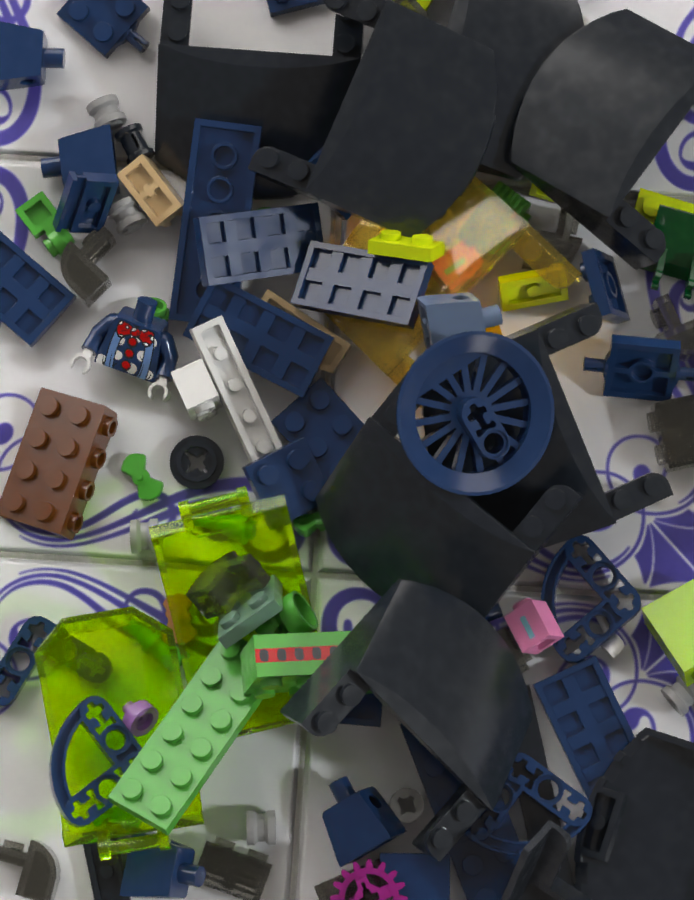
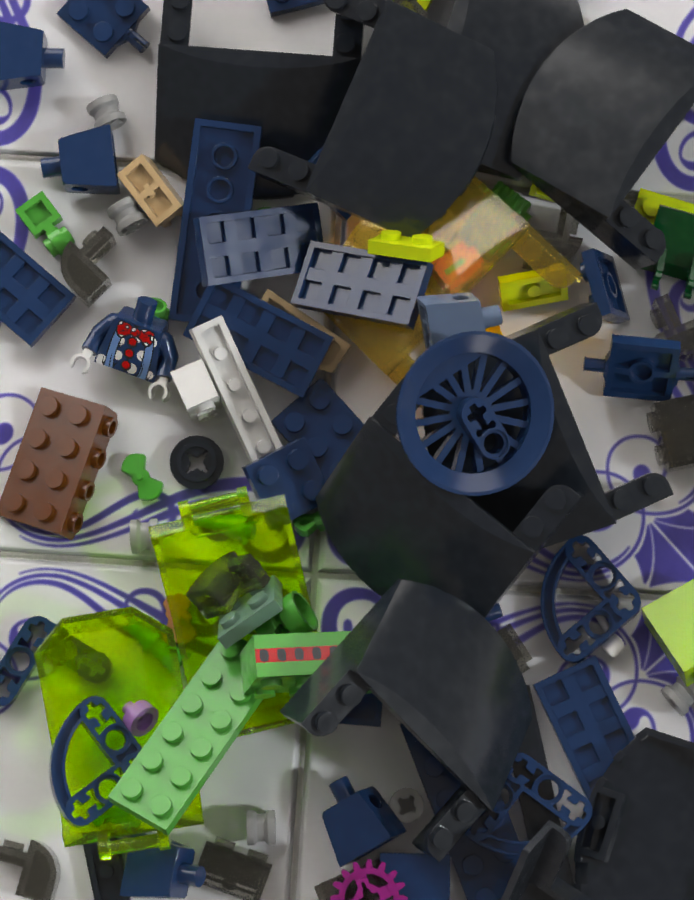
dark blue plate [53,171,119,234] -> none
black bush [114,123,155,165] -> none
bright pink brick [504,598,564,654] -> none

